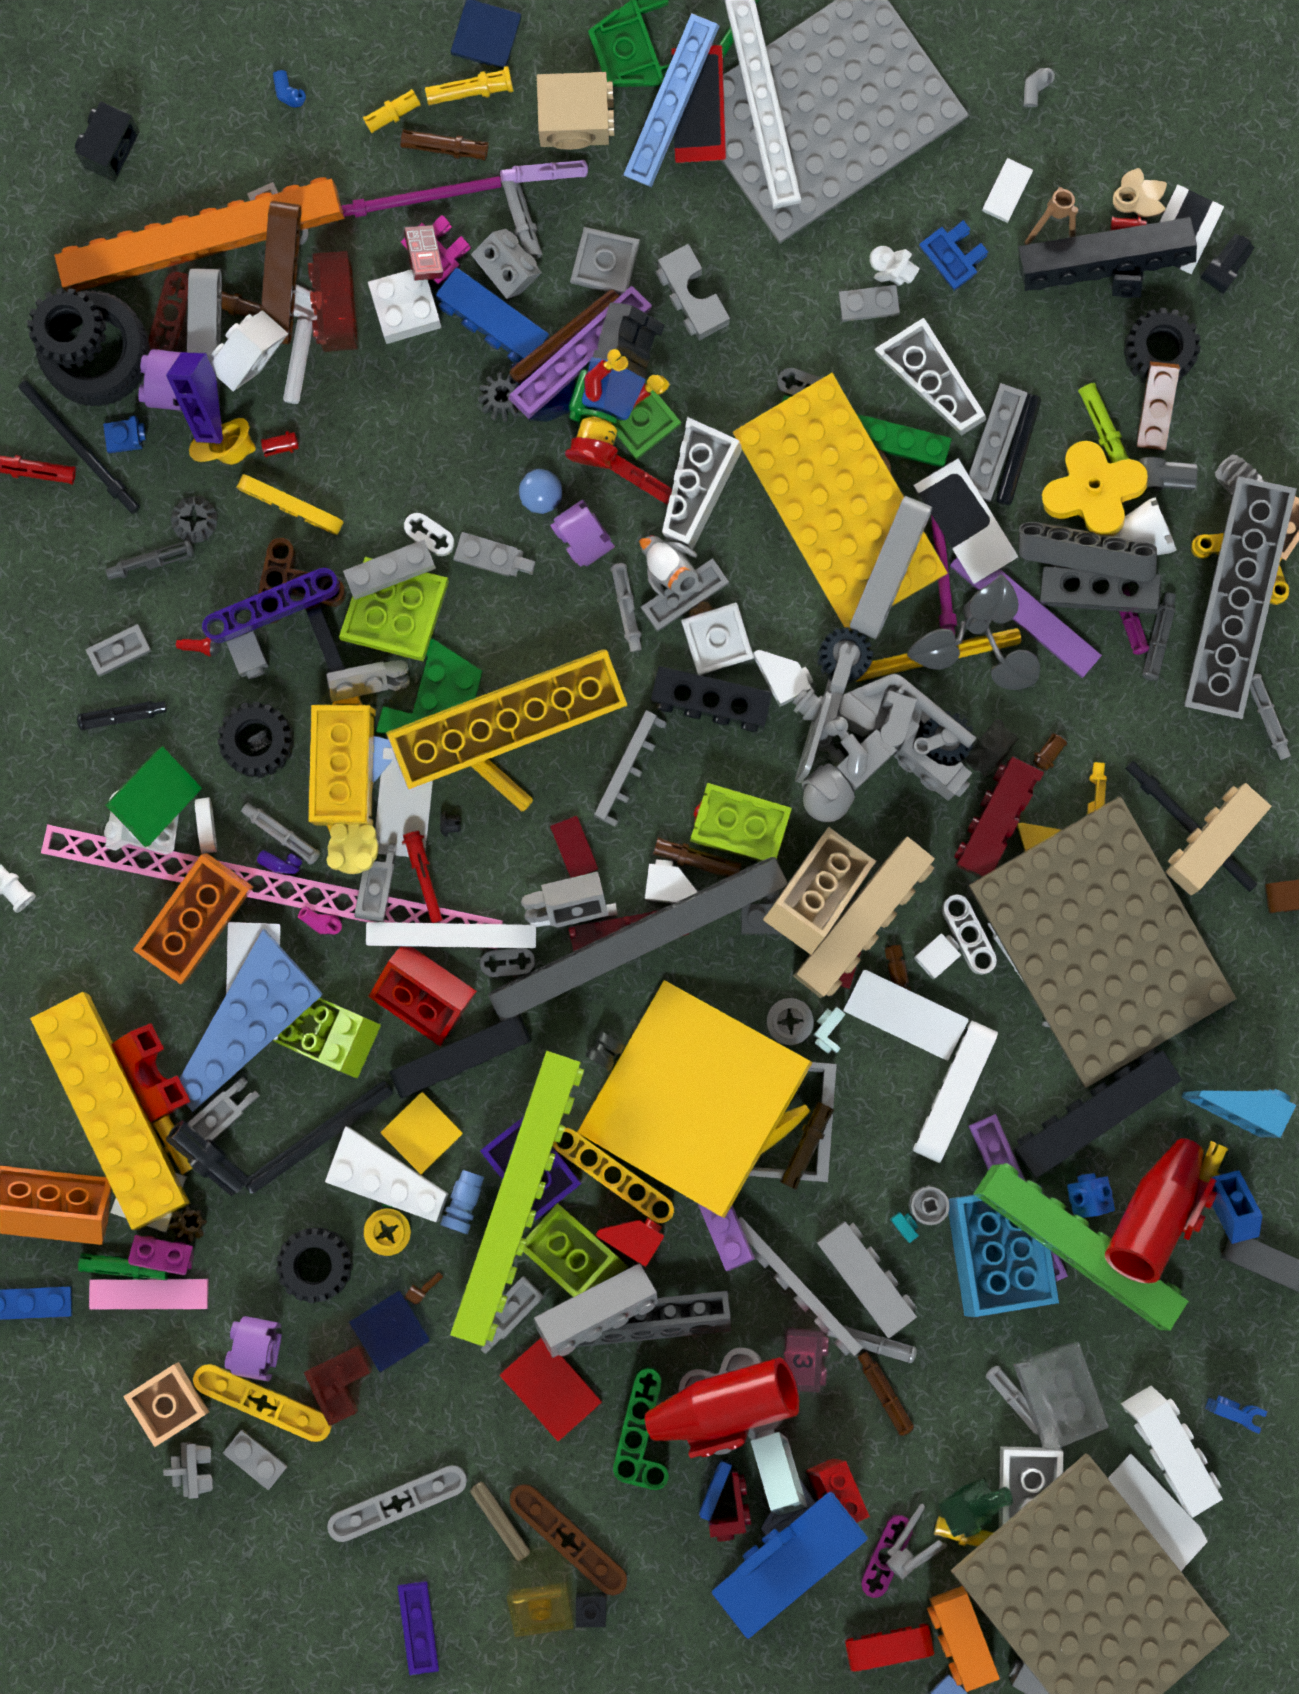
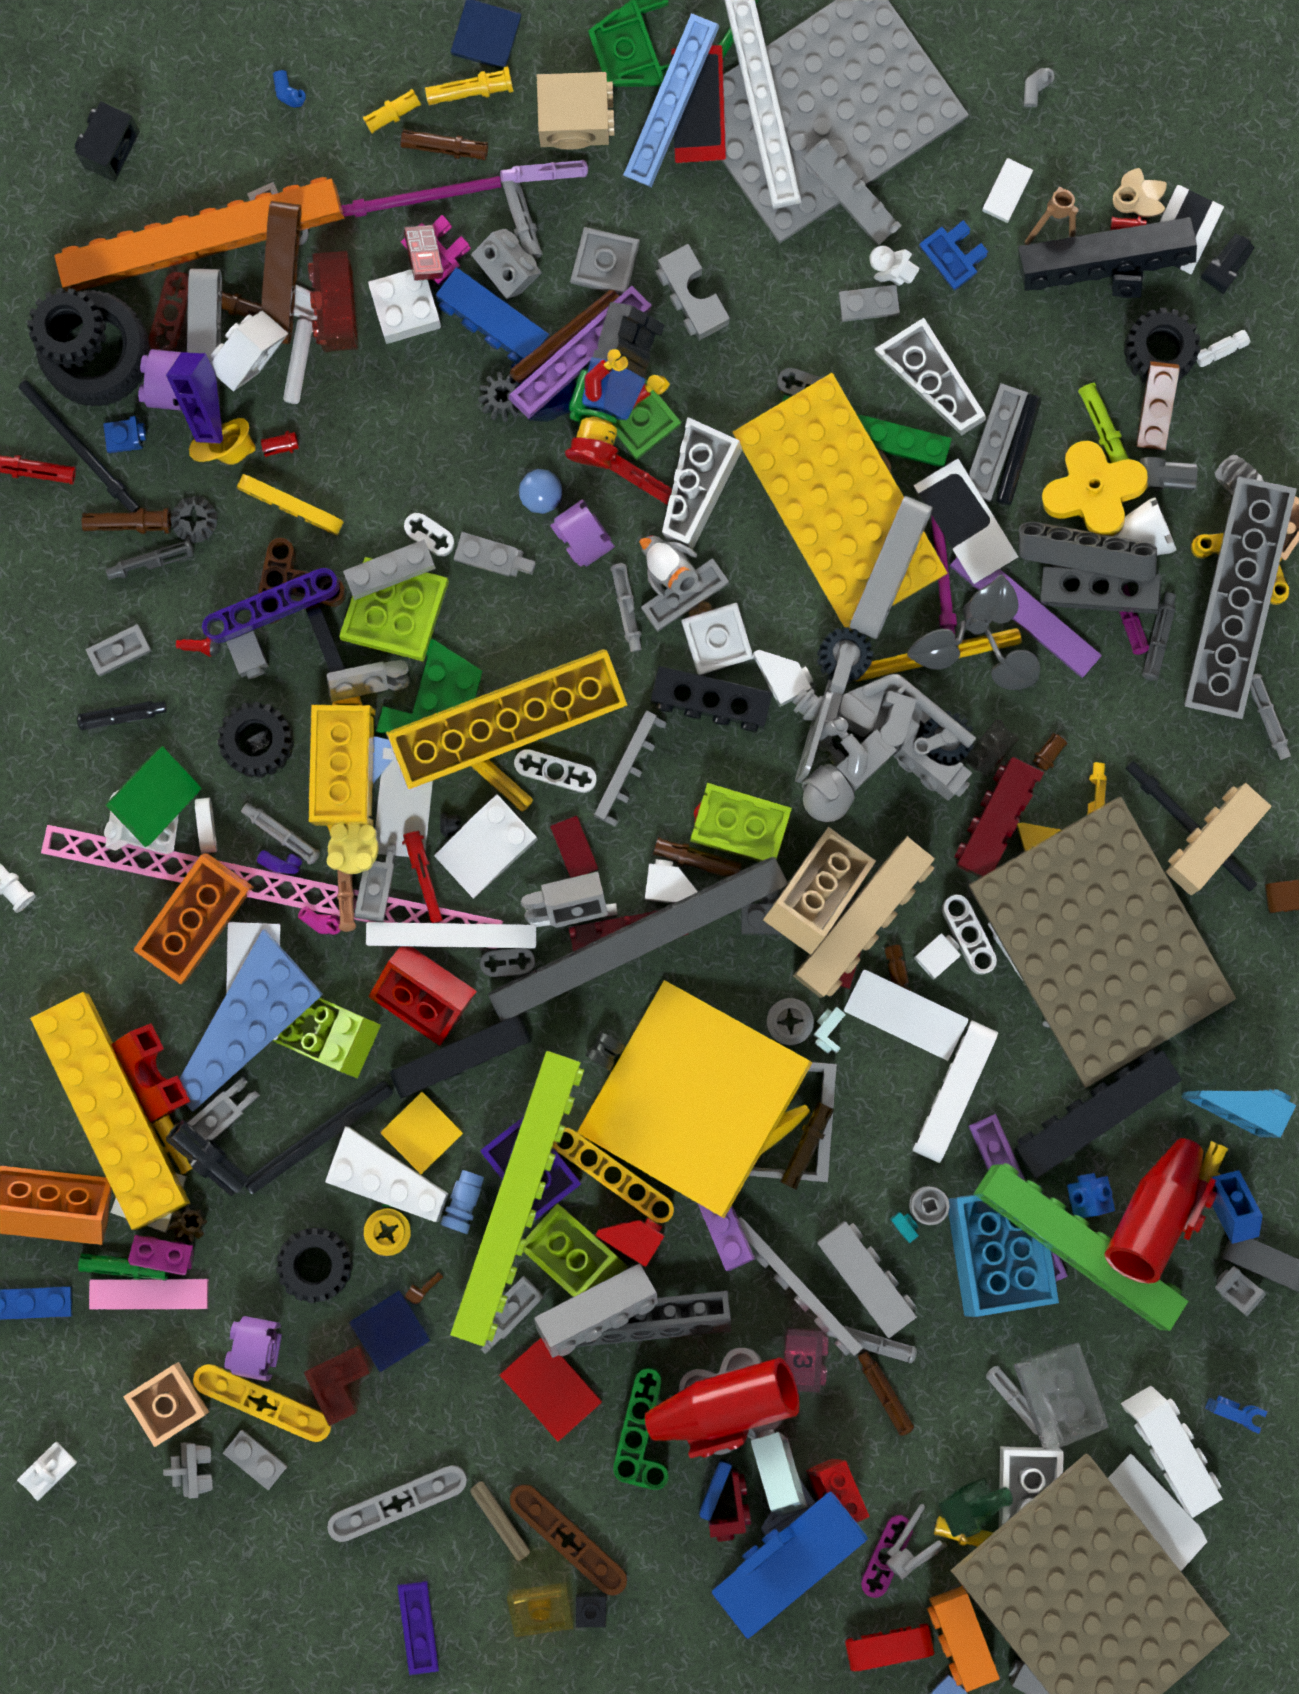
none -> white hips [17,1441,77,1501]
none -> reddish brown pin [82,508,171,534]
none -> nougat piece [337,870,356,932]
none -> white slope [434,794,538,899]
none -> white beam [514,749,597,793]
none -> light grey hinge [802,138,902,245]
none -> white axle [1197,330,1250,367]
none -> light grey bracket [1215,1266,1266,1316]

